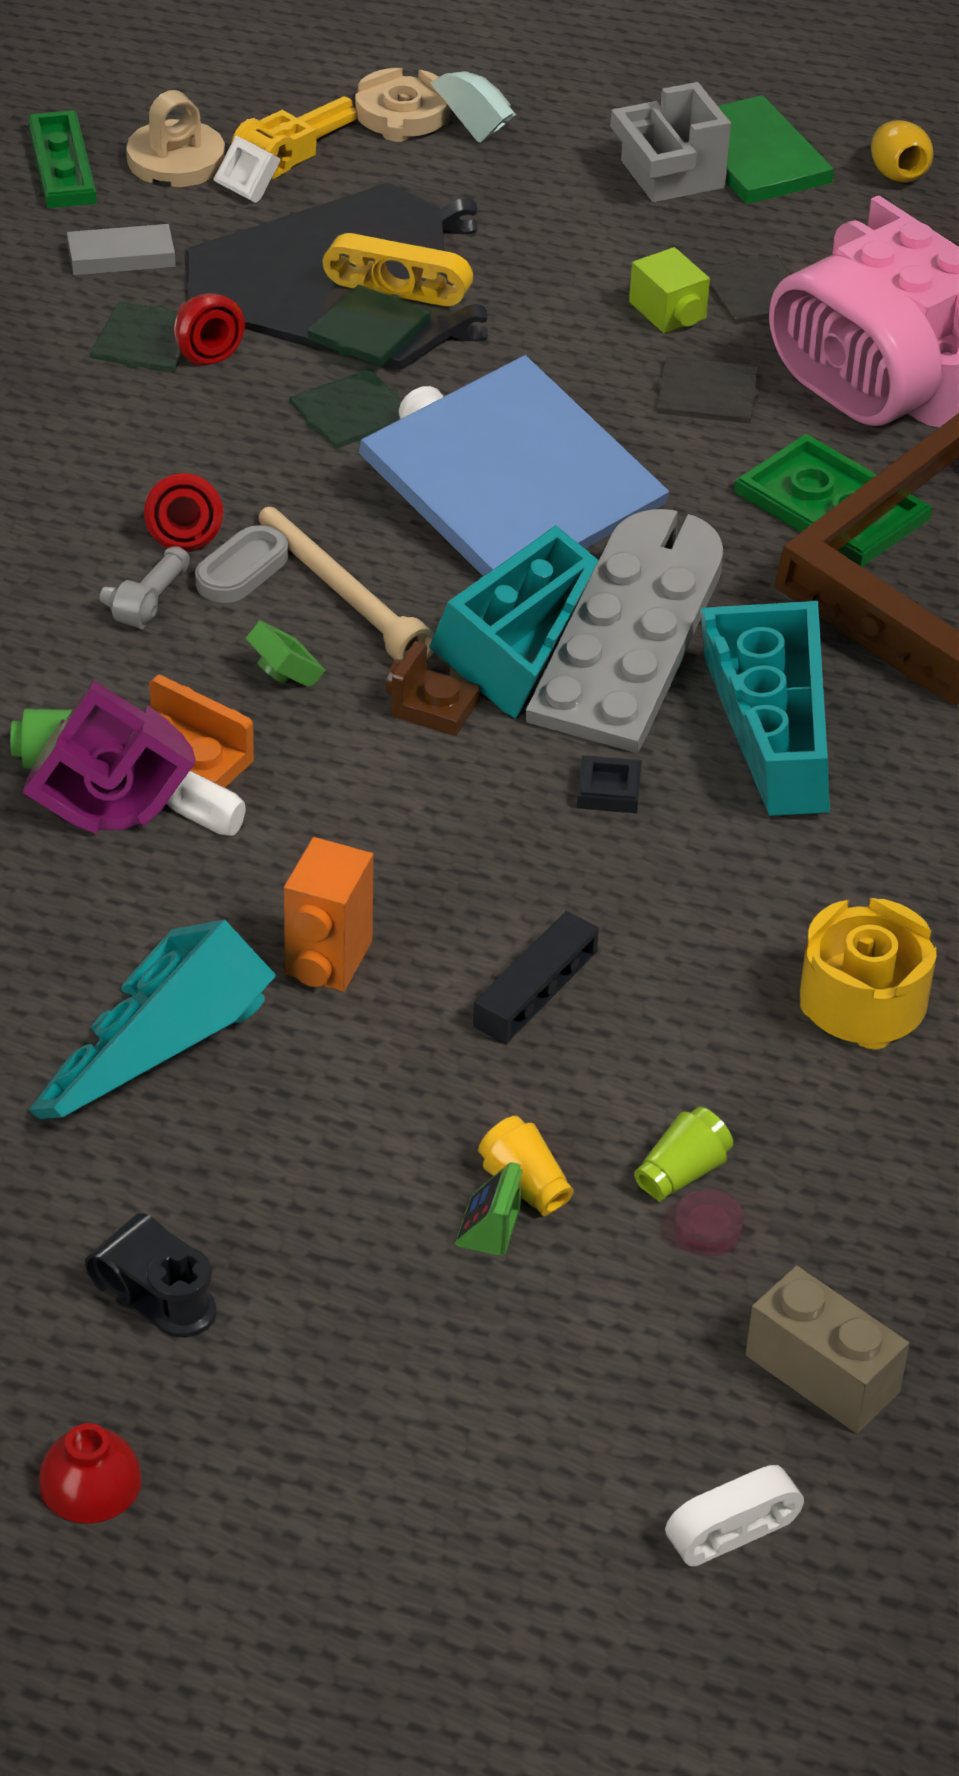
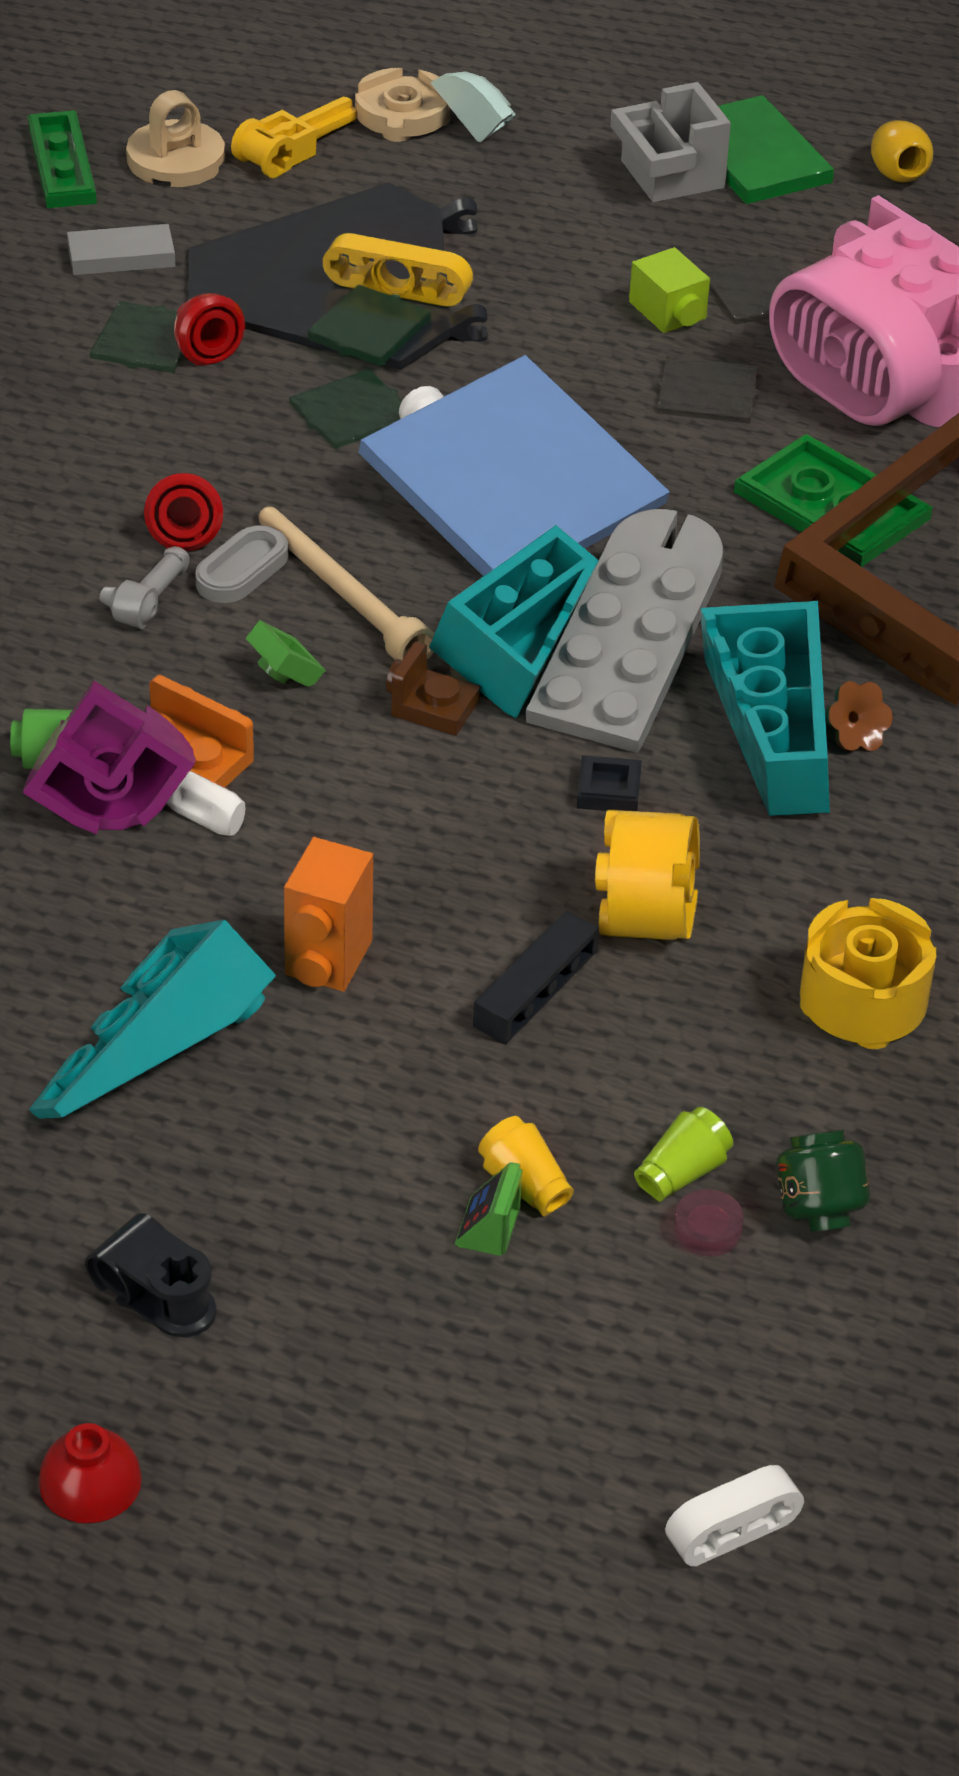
white tile [213,136,281,203] -> none
dark tan brick [745,1265,910,1434] -> none
none -> yellow brick [595,810,700,940]
none -> dark green head [776,1130,871,1232]
none -> dark orange plant [825,681,893,751]

